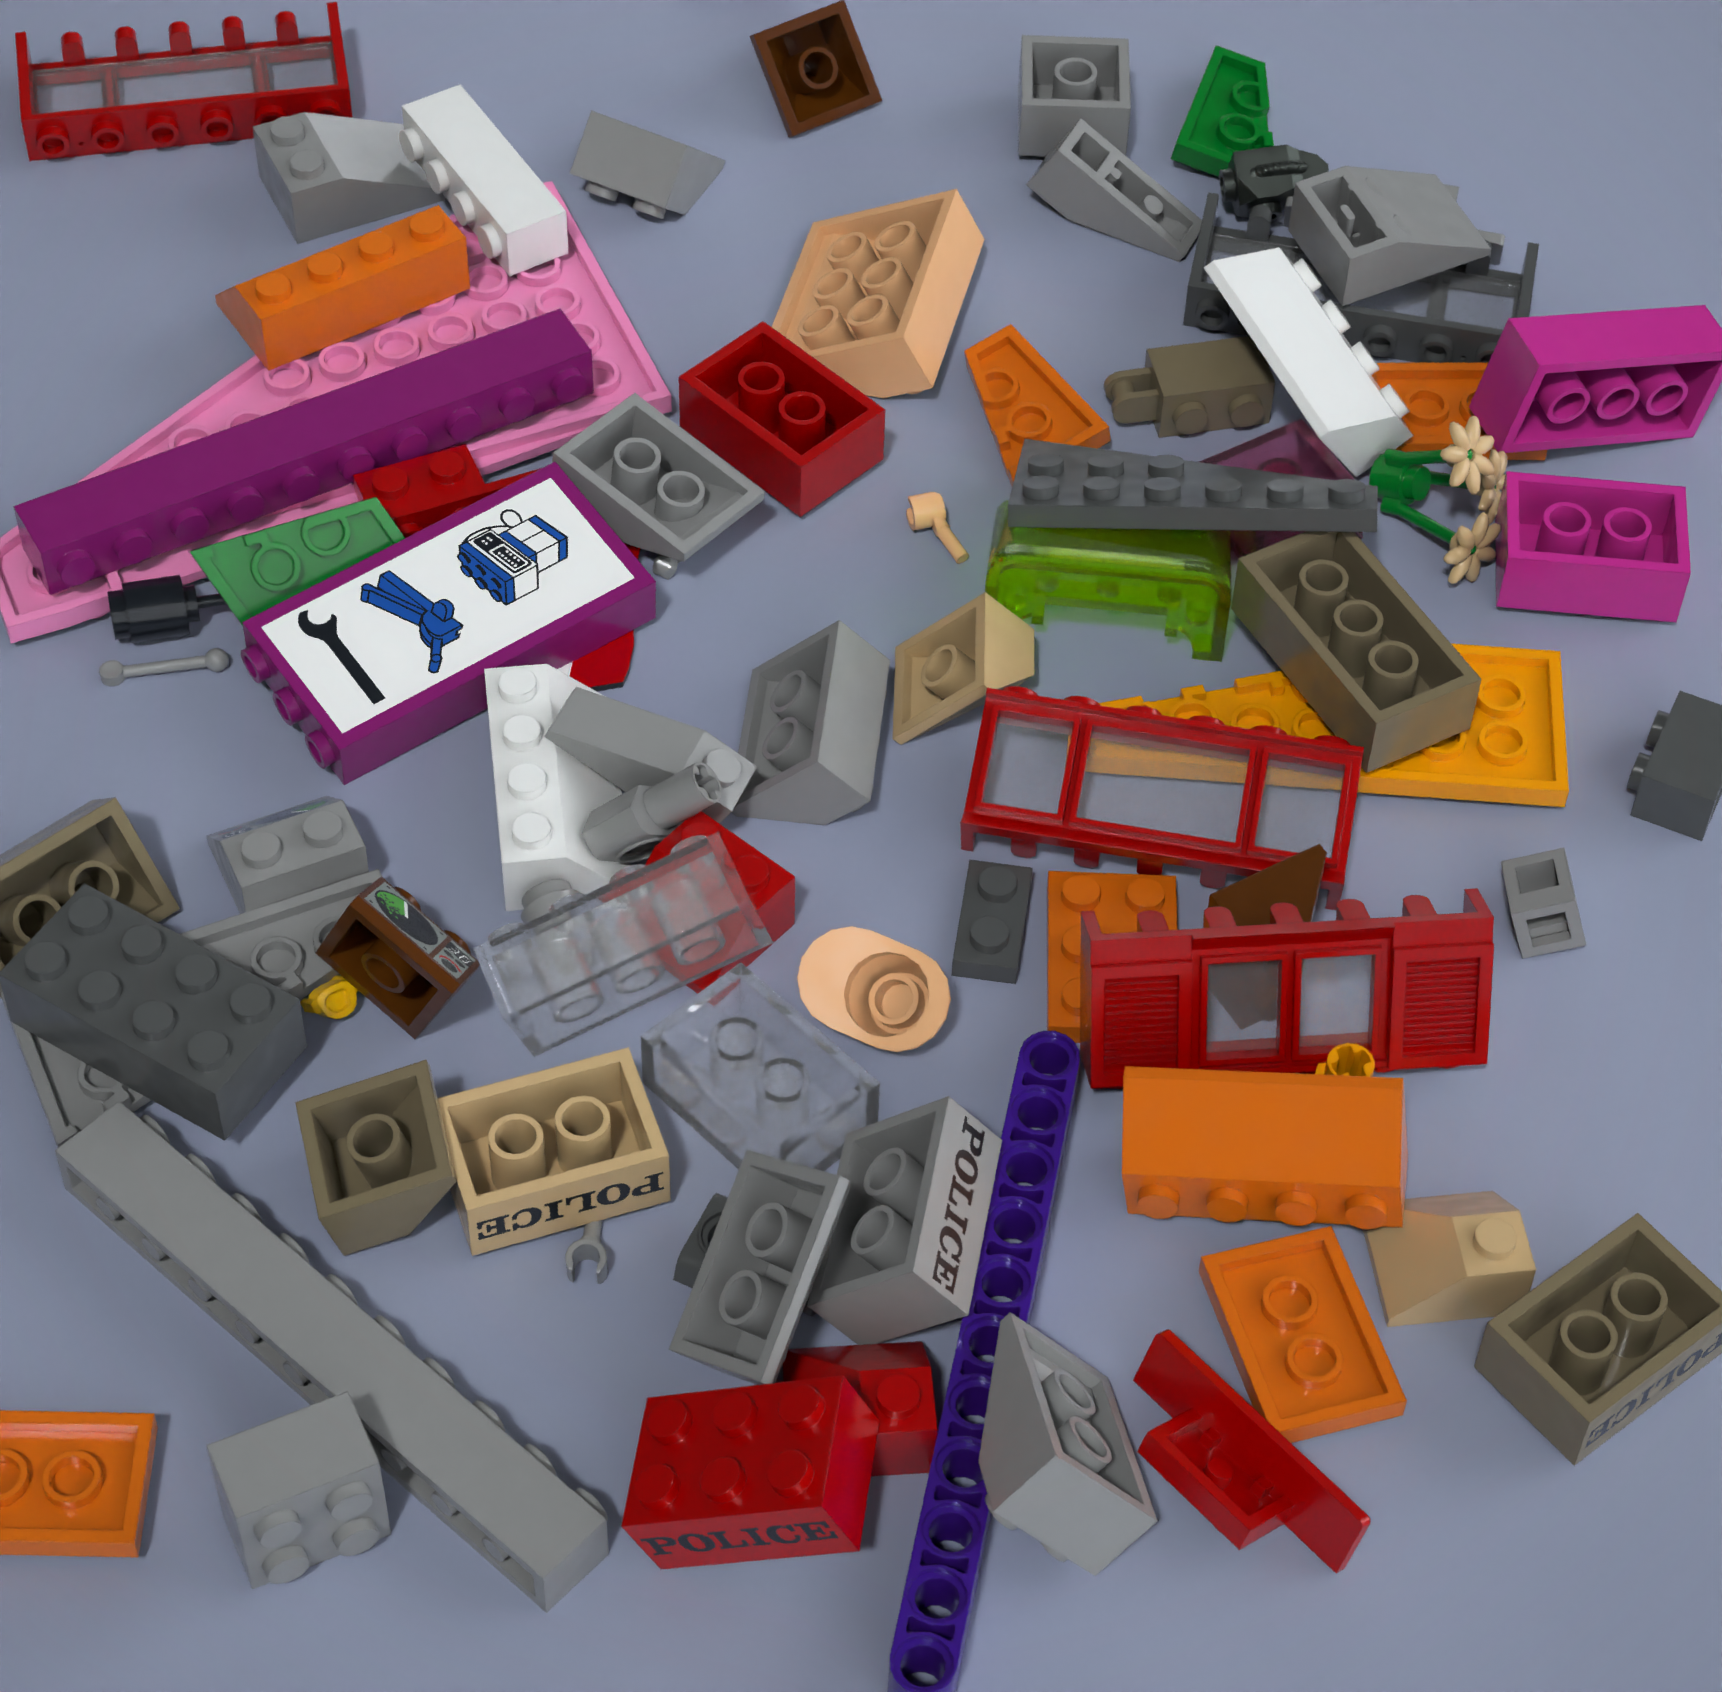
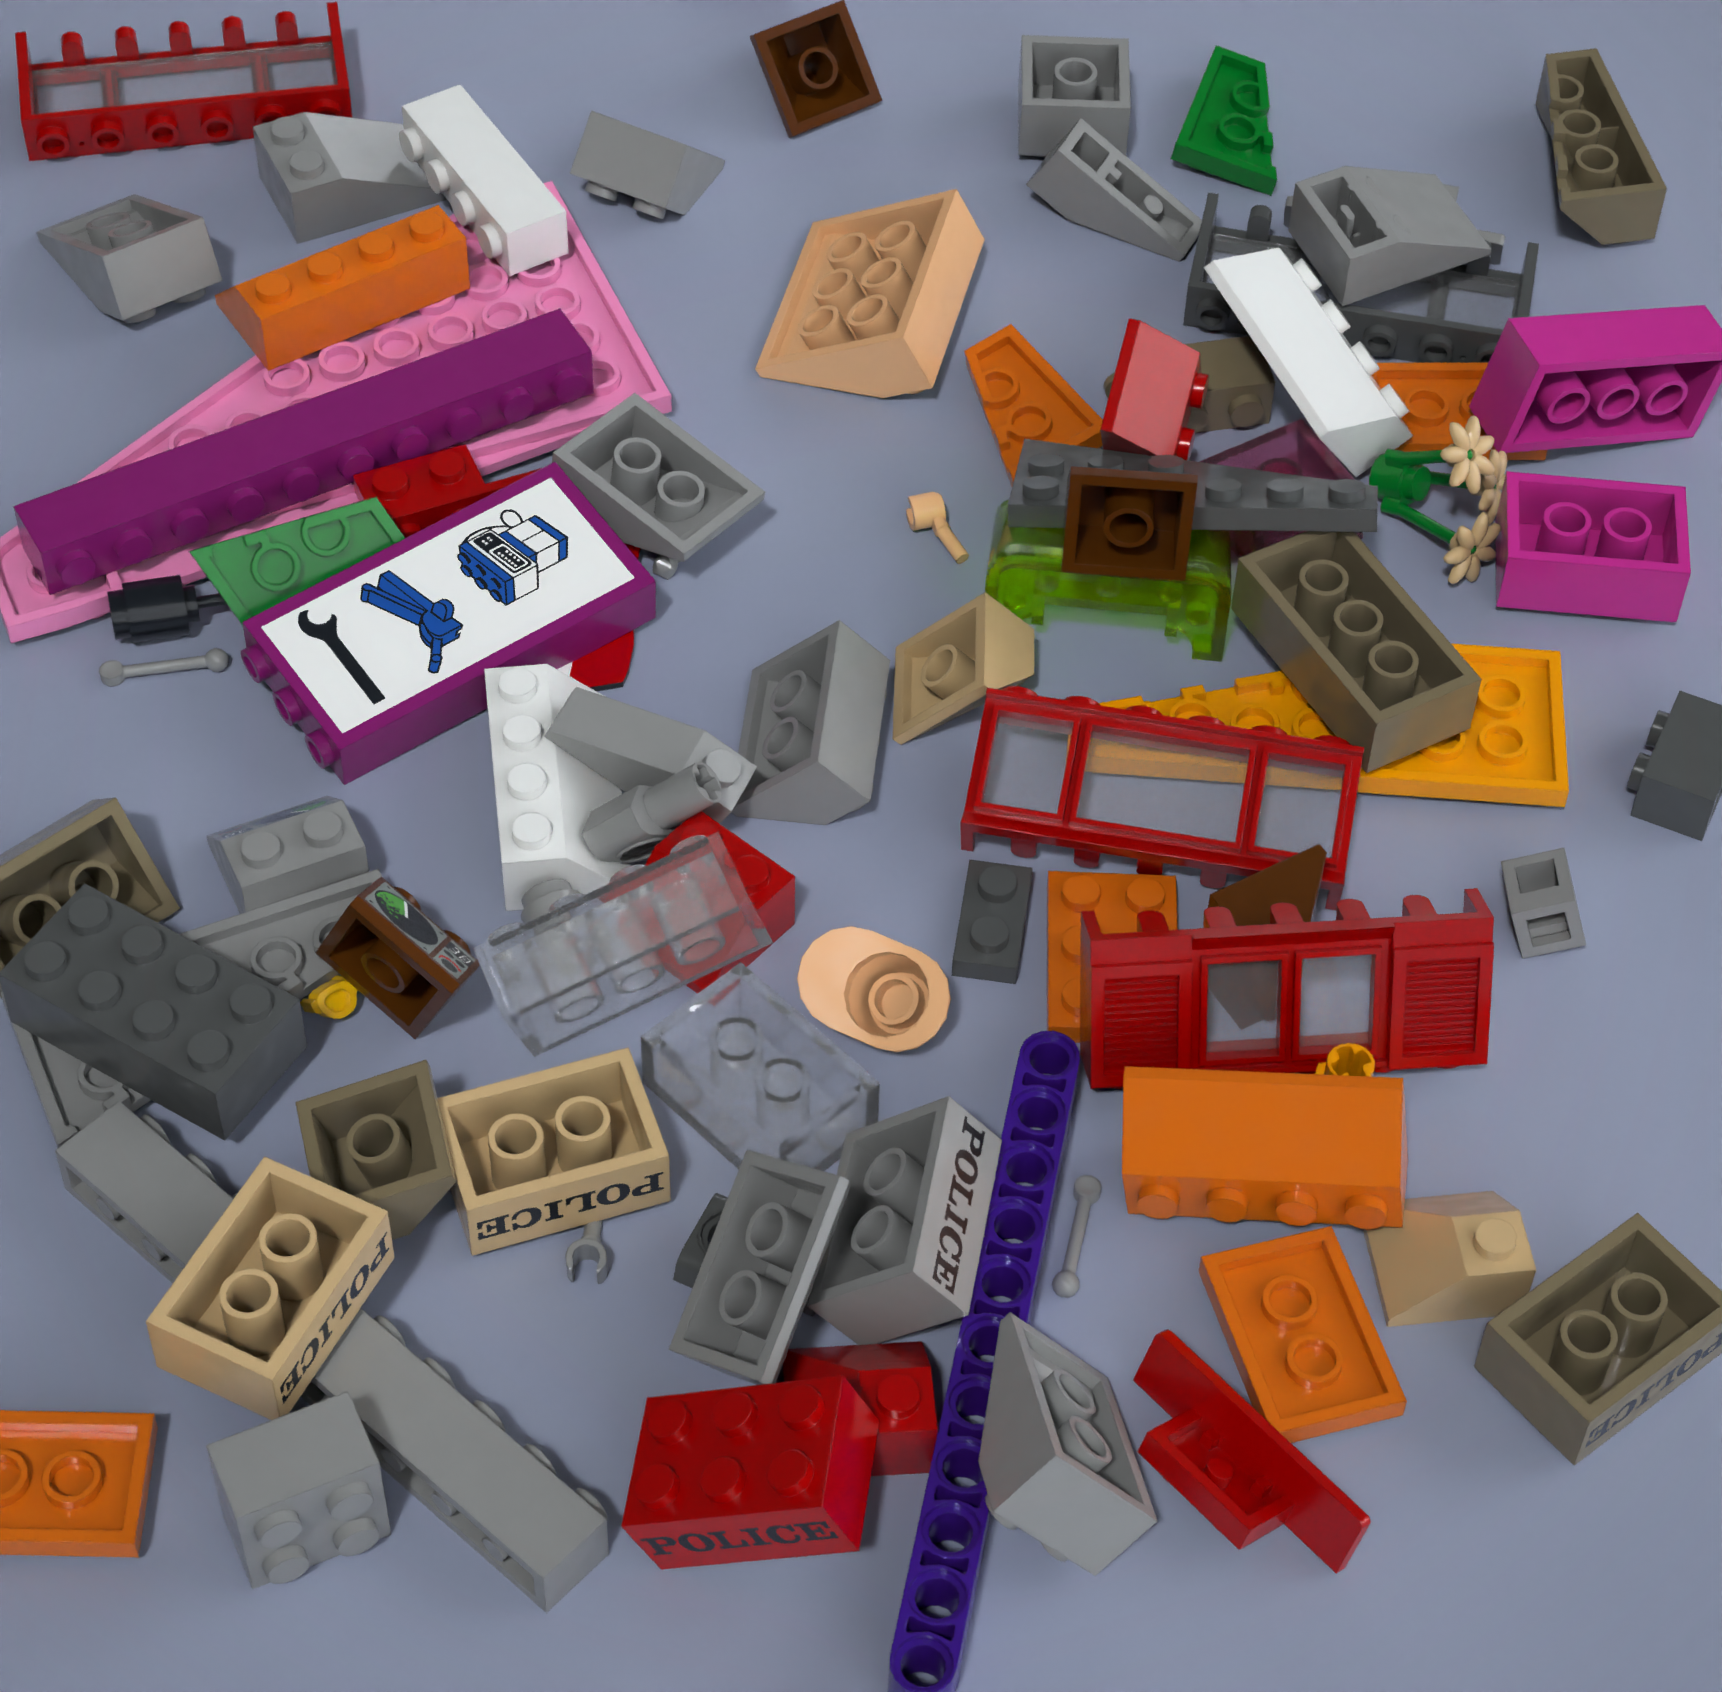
red brick [679,321,885,517] -> none
pearl dark grey hand [1219,144,1329,221] -> none
none -> light grey slope [36,194,223,323]
none -> tan brick [146,1156,395,1420]
none -> light grey hinge [1052,1175,1101,1298]
none -> reddish brown slope [1061,466,1198,581]
none -> slope [1100,318,1209,461]
none -> dark tan wedge [1535,48,1667,245]

